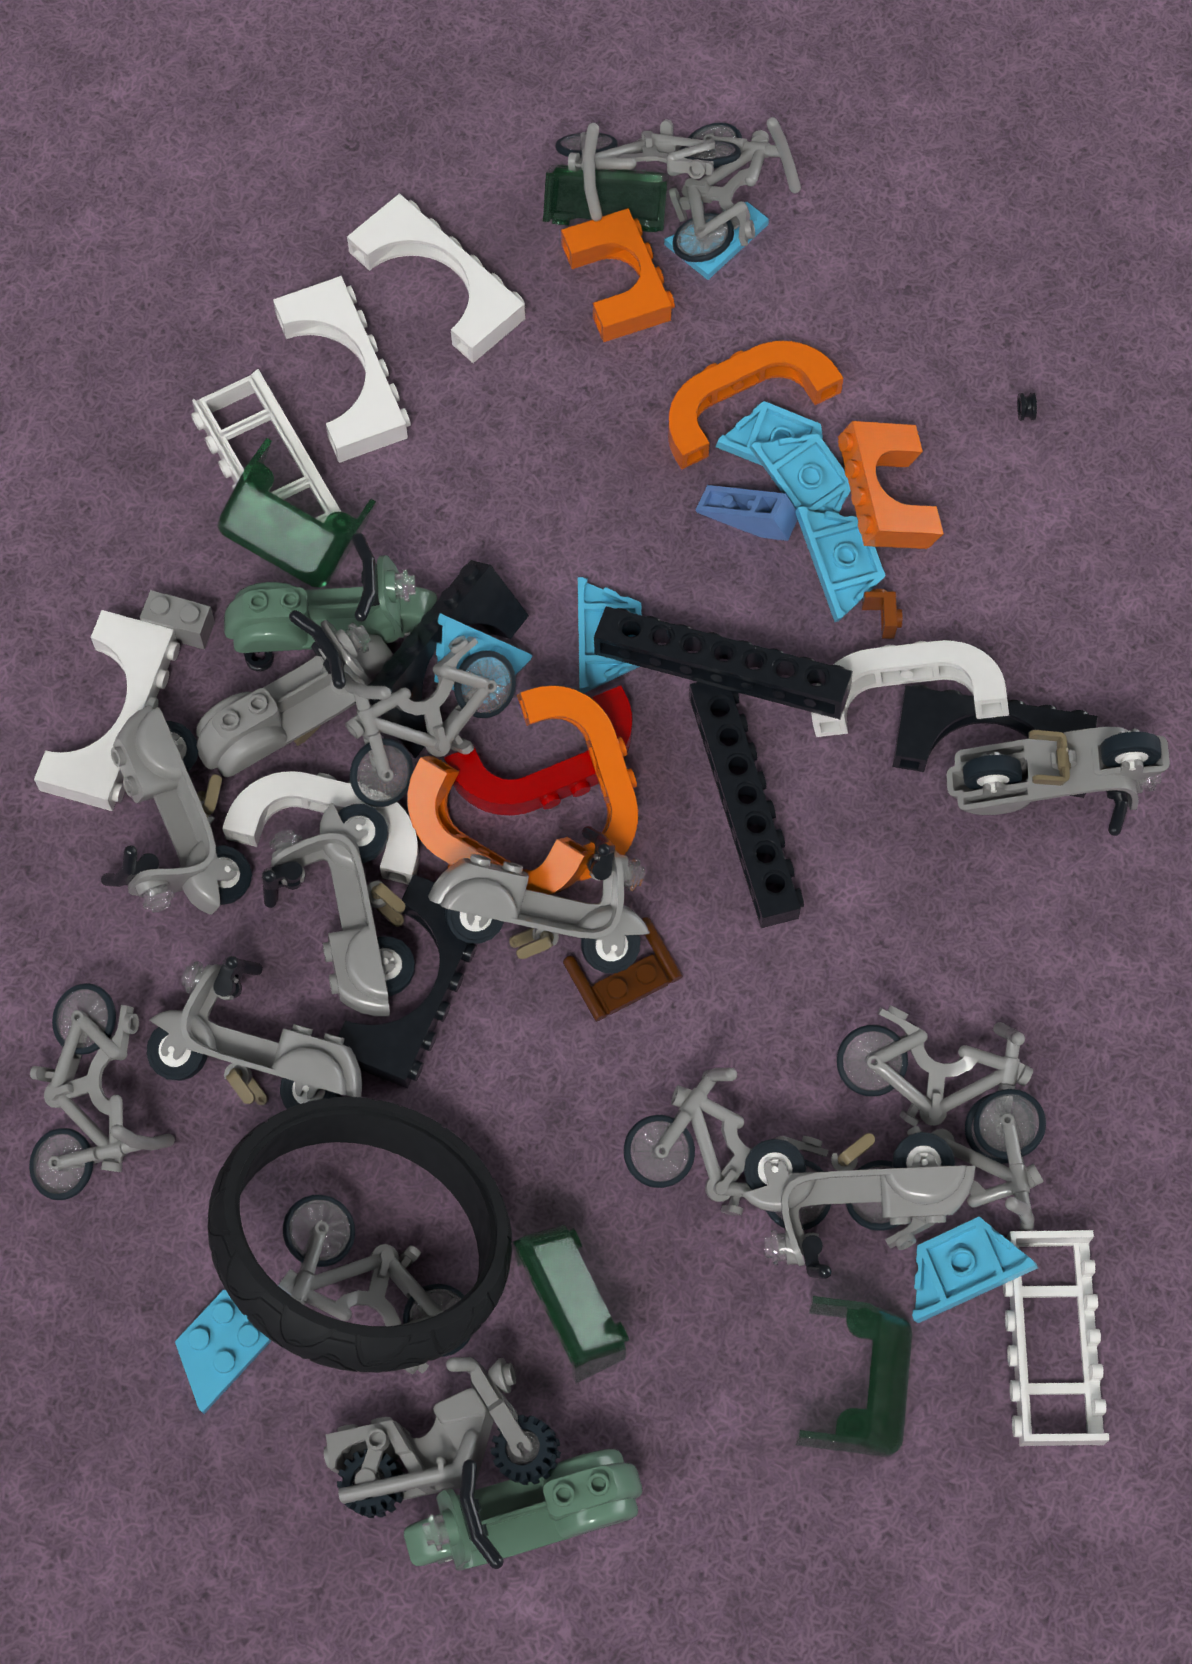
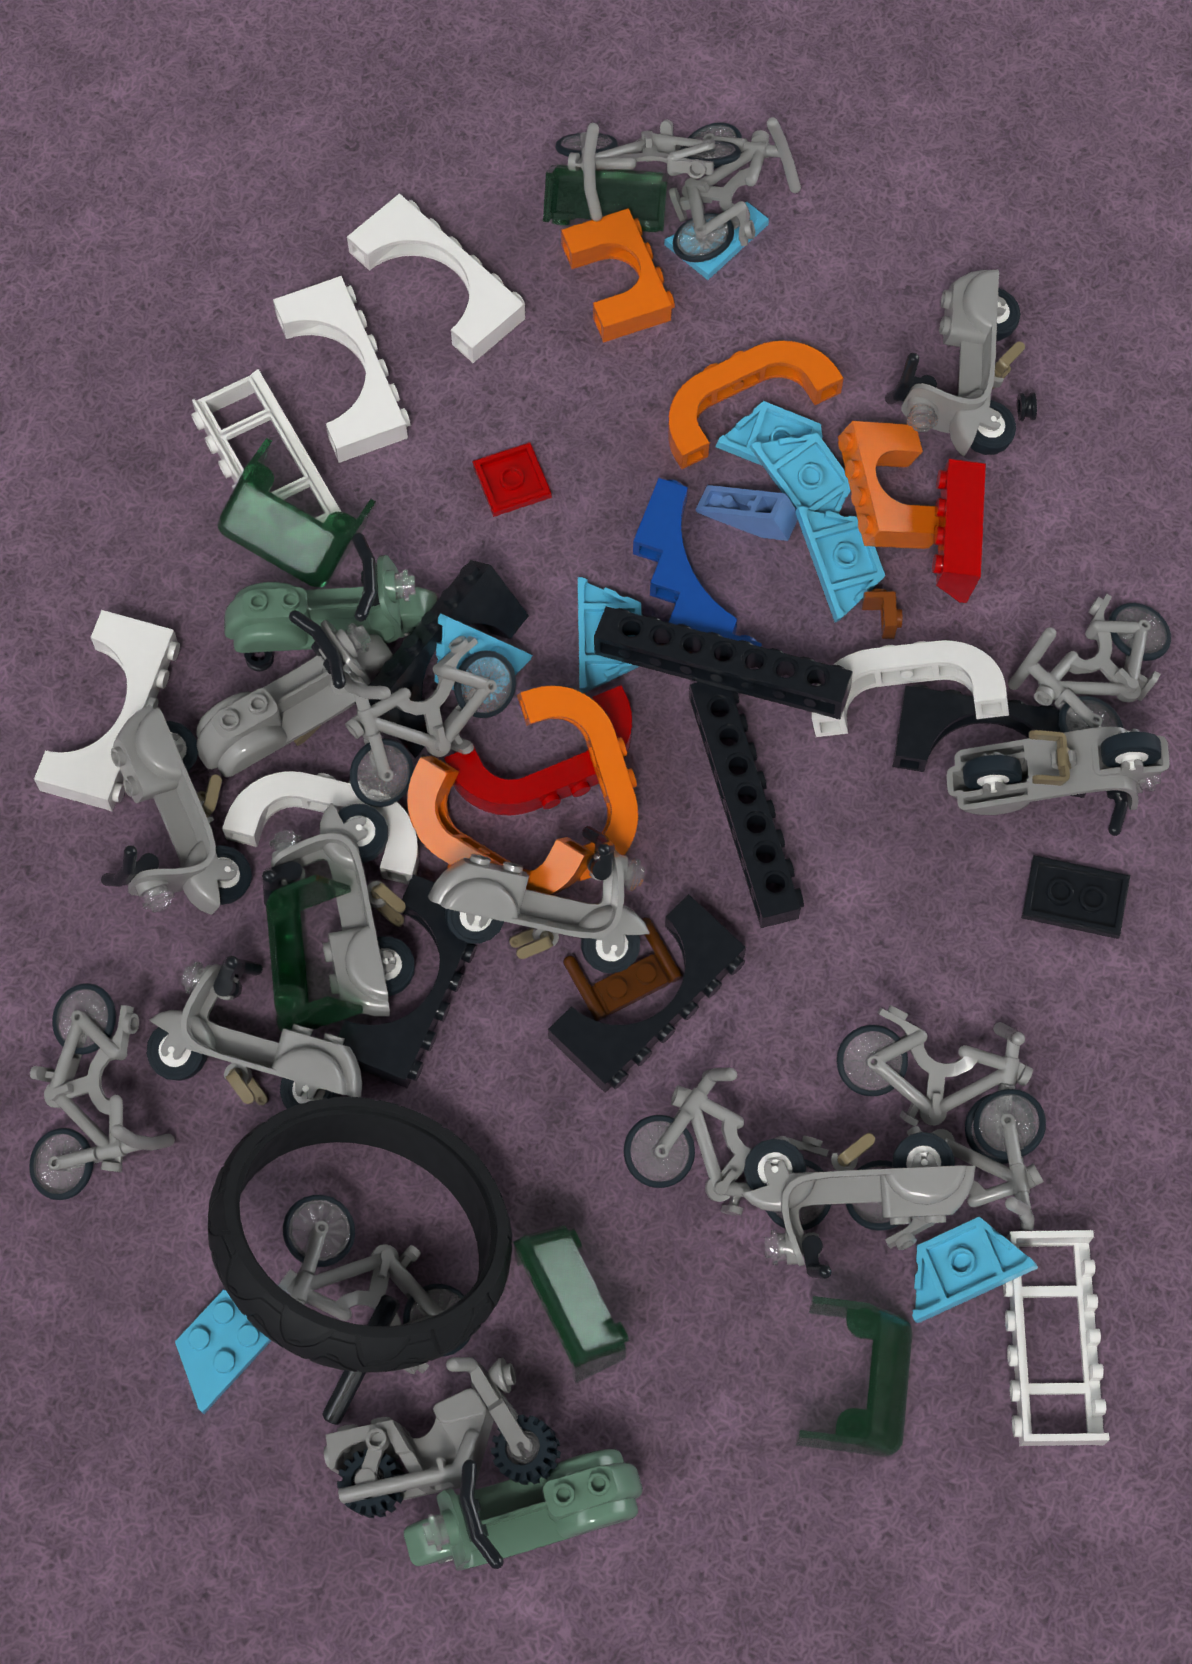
light grey brick [140,590,215,650] -> none
none -> clear green windscreen [266,874,363,1032]
none -> black axle [322,1295,400,1425]
none -> red tile [472,442,552,517]
none -> black arch [548,894,746,1093]
none -> blue arch [633,478,762,647]
none -> light grey piece [885,269,1025,457]
none -> red slope [932,459,986,603]
none -> light grey piece [1008,594,1171,733]
none -> black tile [1021,855,1130,939]

